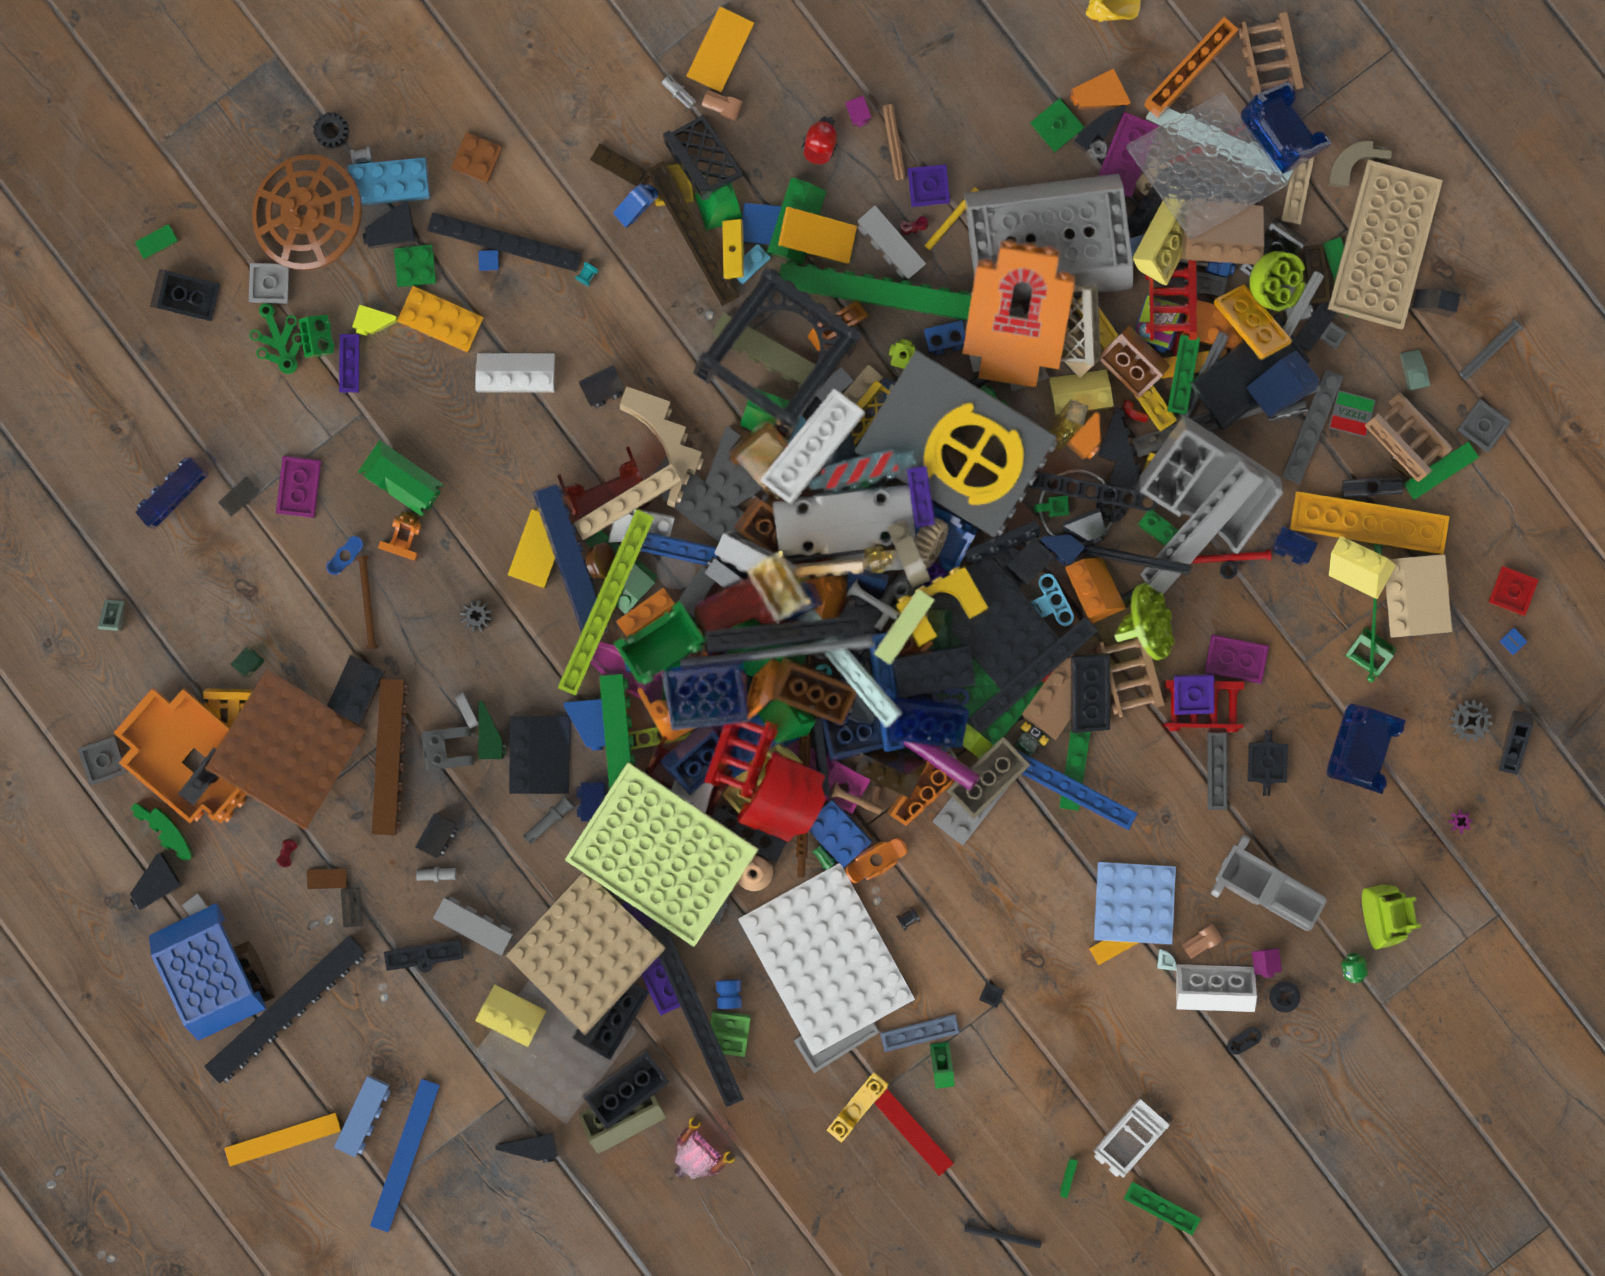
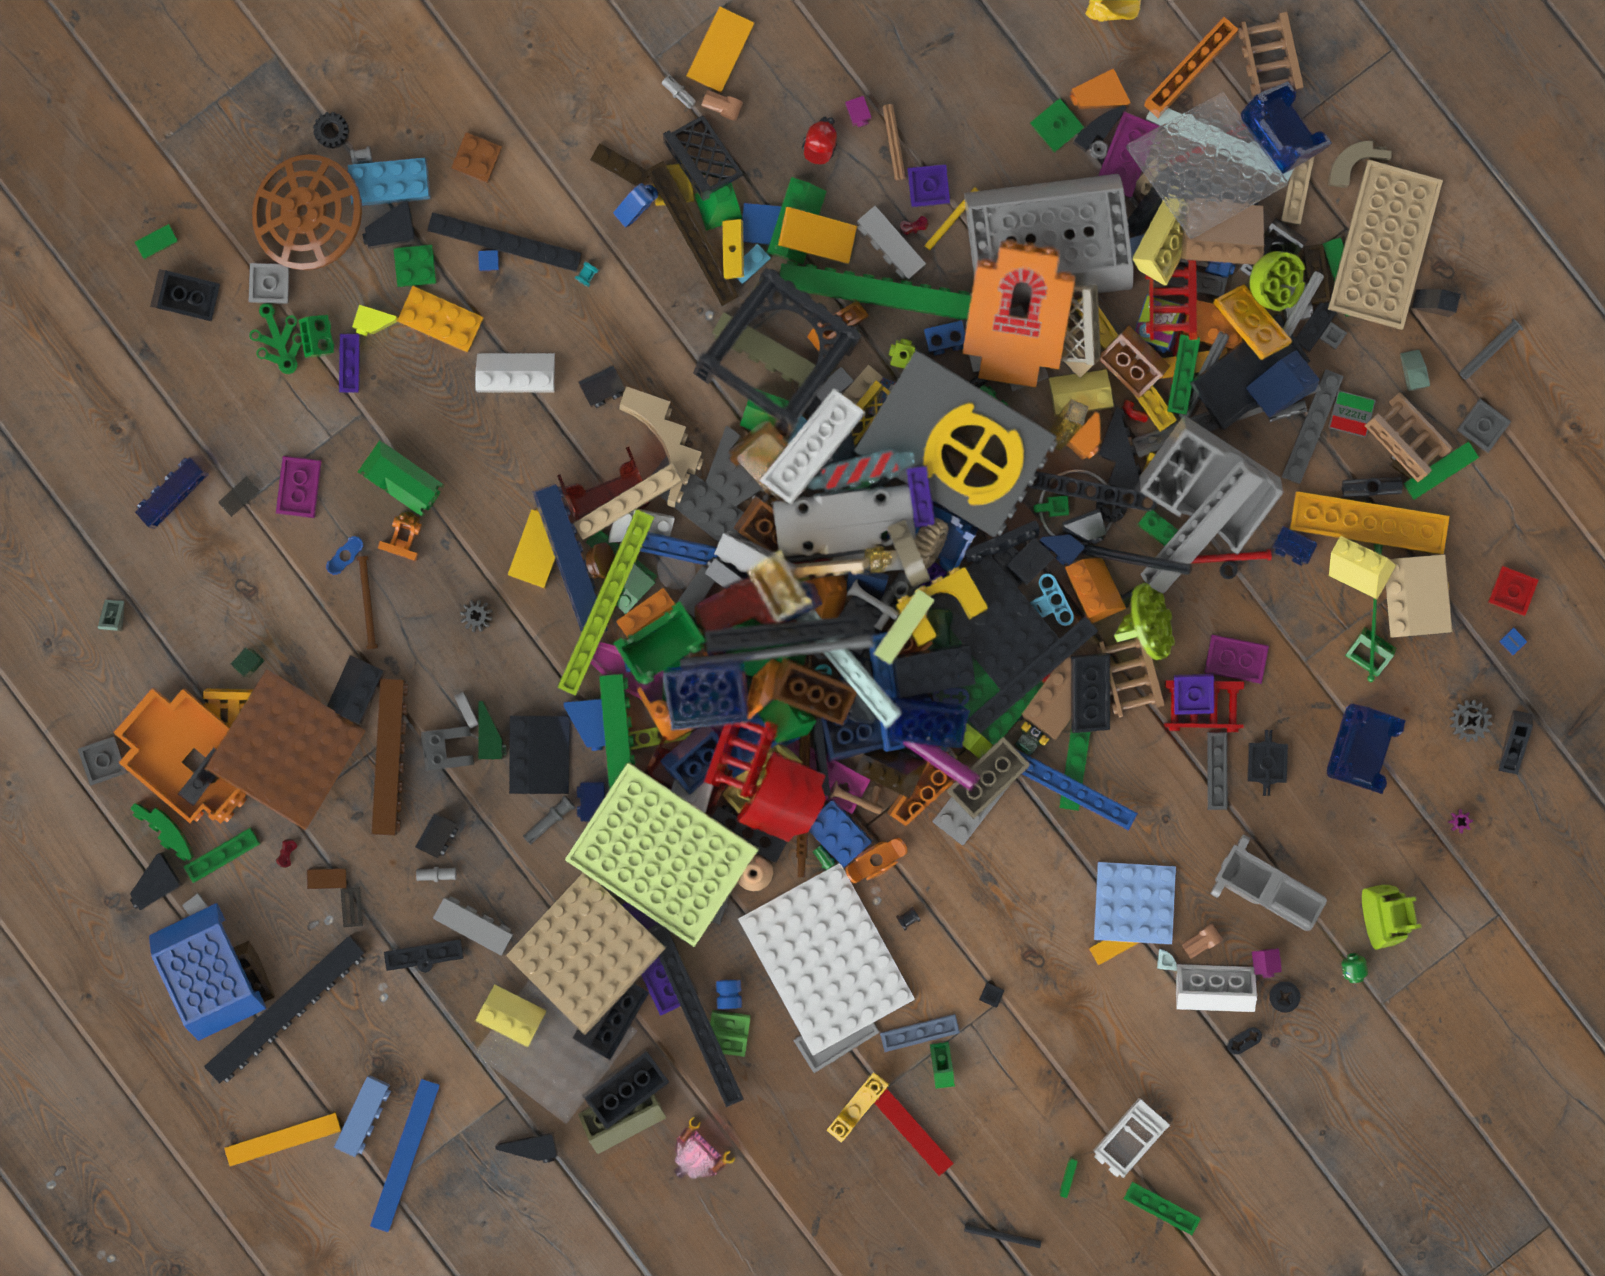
none -> green tile [184,827,261,883]

